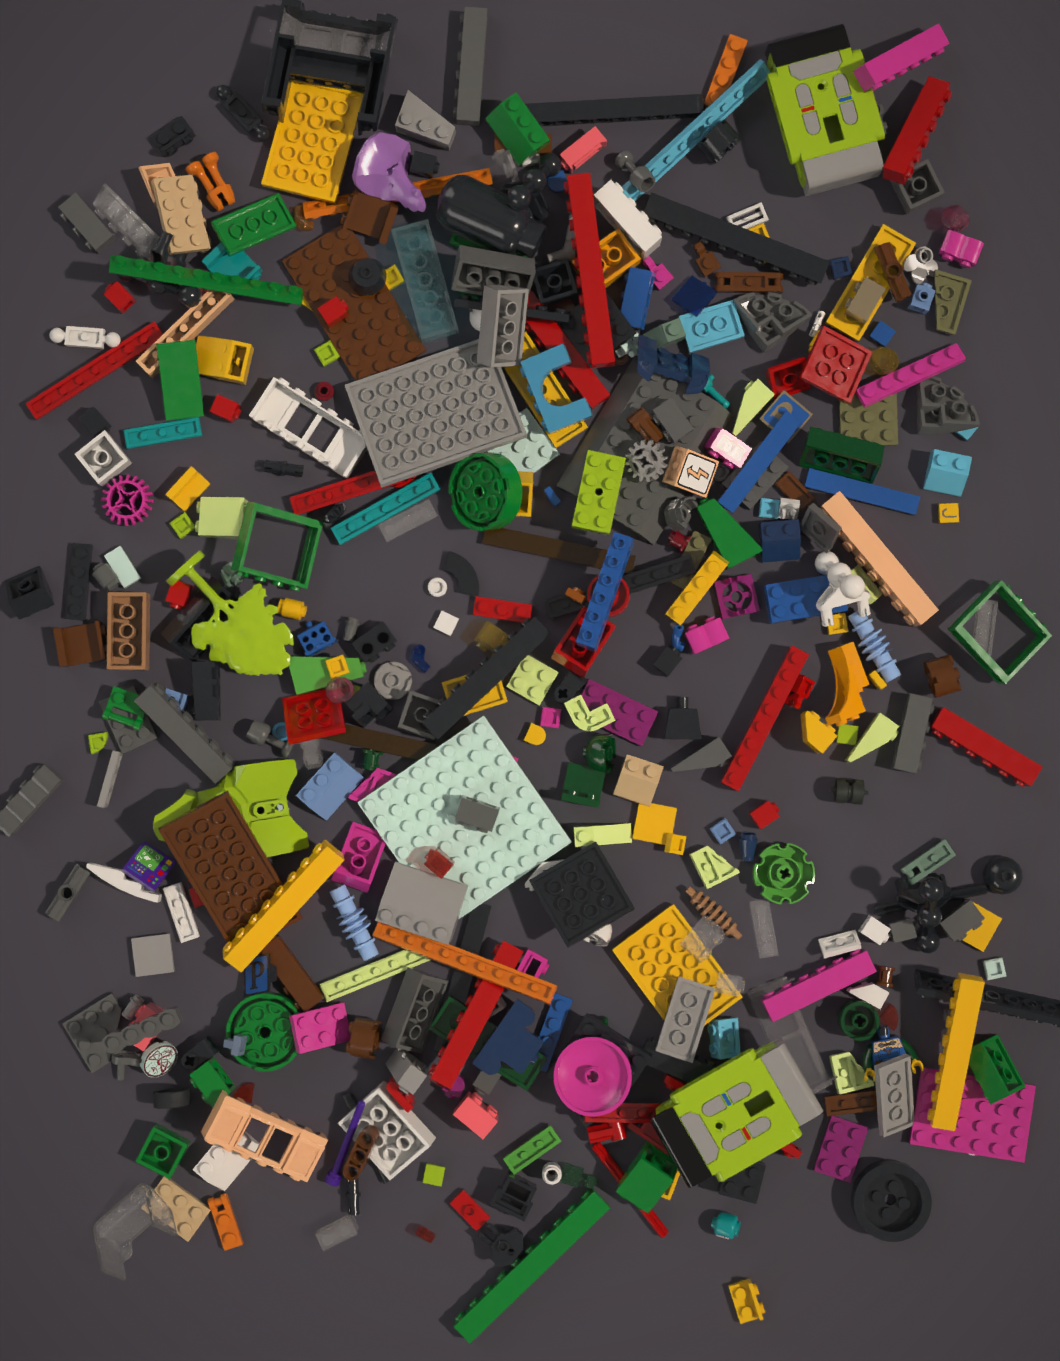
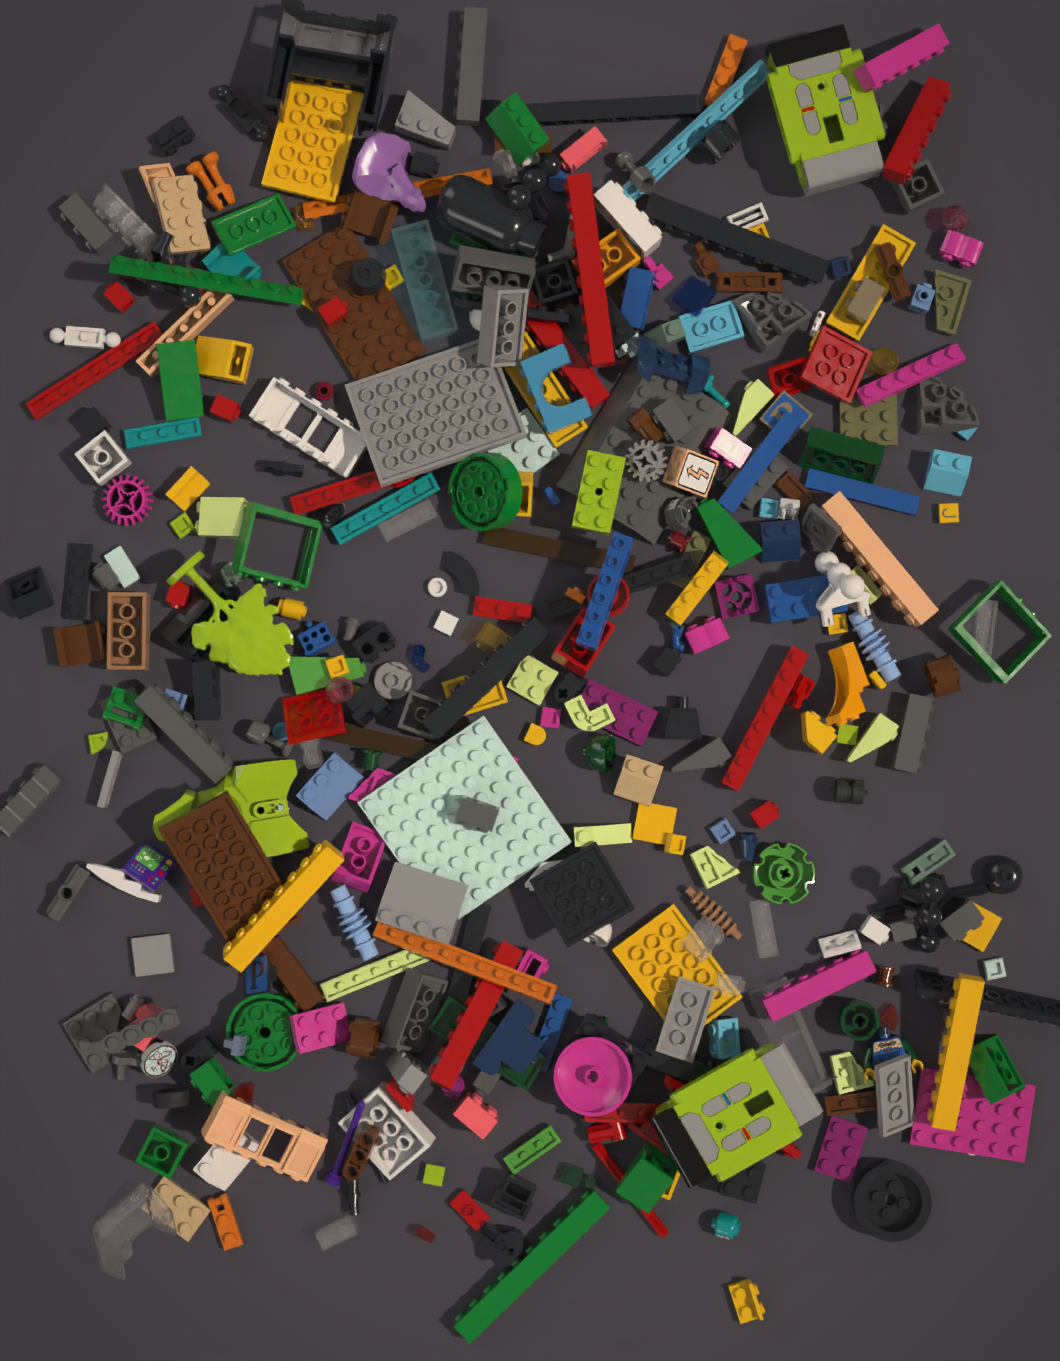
white tile [163,882,200,943] -> none
lime tile [314,340,341,367] -> none
clear red brick [424,847,455,879] -> none
white brick [542,1162,562,1185] -> none
dark green bracket [561,763,606,808] -> none
white slope [846,981,889,1009] -> none
blue tile [869,320,896,348] -> none
light grey plate [903,246,938,285] -> none
red brick [930,707,1043,788] -> none

